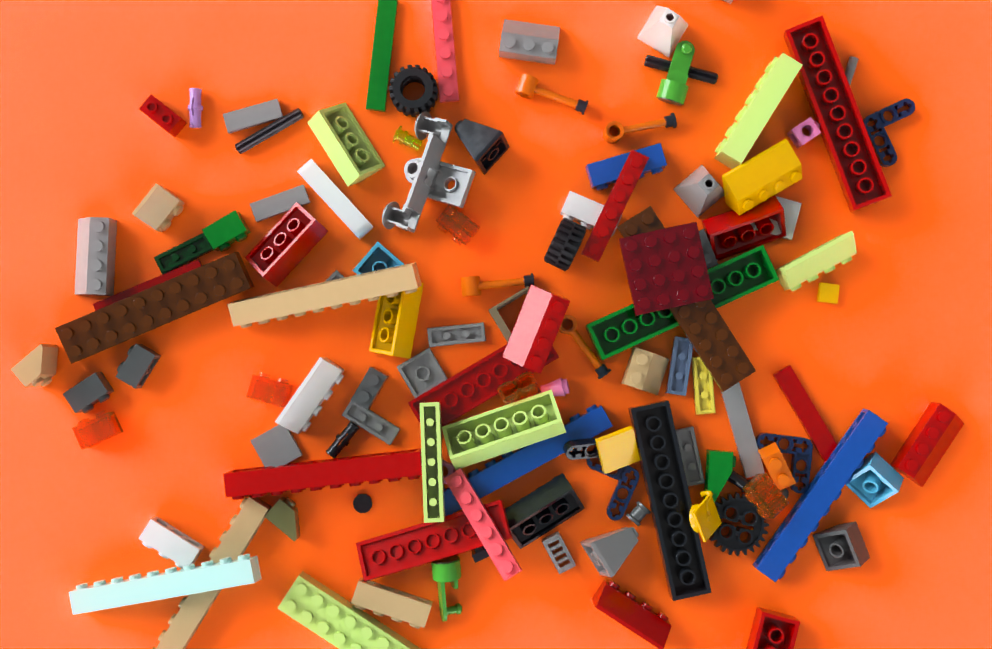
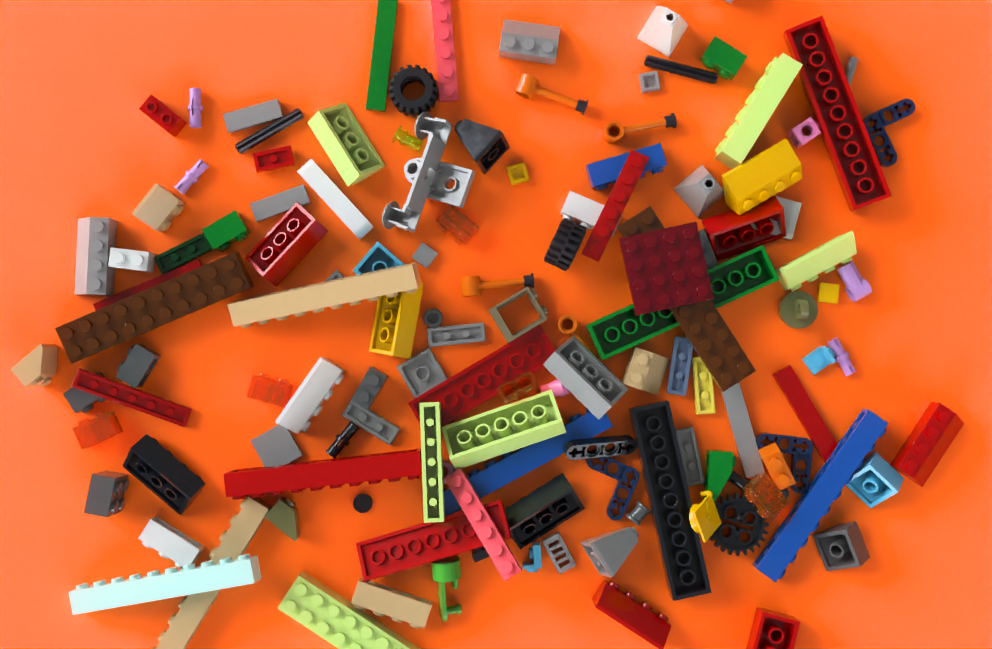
slope [502,284,570,374] -> none
yellow tile [595,426,640,474] -> none
bright green piece [656,41,695,106] -> none
none -> red tile [71,368,192,427]
none -> dark grey brick [84,470,129,517]
none -> white brick [108,247,156,273]
none -> black slope [123,434,206,515]
none -> lavender pin [174,159,209,195]
none -> red plate [253,145,295,173]
none -> light grey tile [411,242,438,269]
none -> dark grey tile [424,308,443,328]
none -> yellow tile [506,162,530,186]
none -> medium azure bracket [522,542,542,572]
none -> light grey slope [543,336,629,420]
none -> light grey tile [638,70,661,94]
none -> green brick [699,36,747,80]
none -> olive tile [778,291,818,329]
none -> medium azure bracket [801,346,836,375]
none -> lavender pin [827,337,857,376]
none -> lavender piece [836,261,872,302]

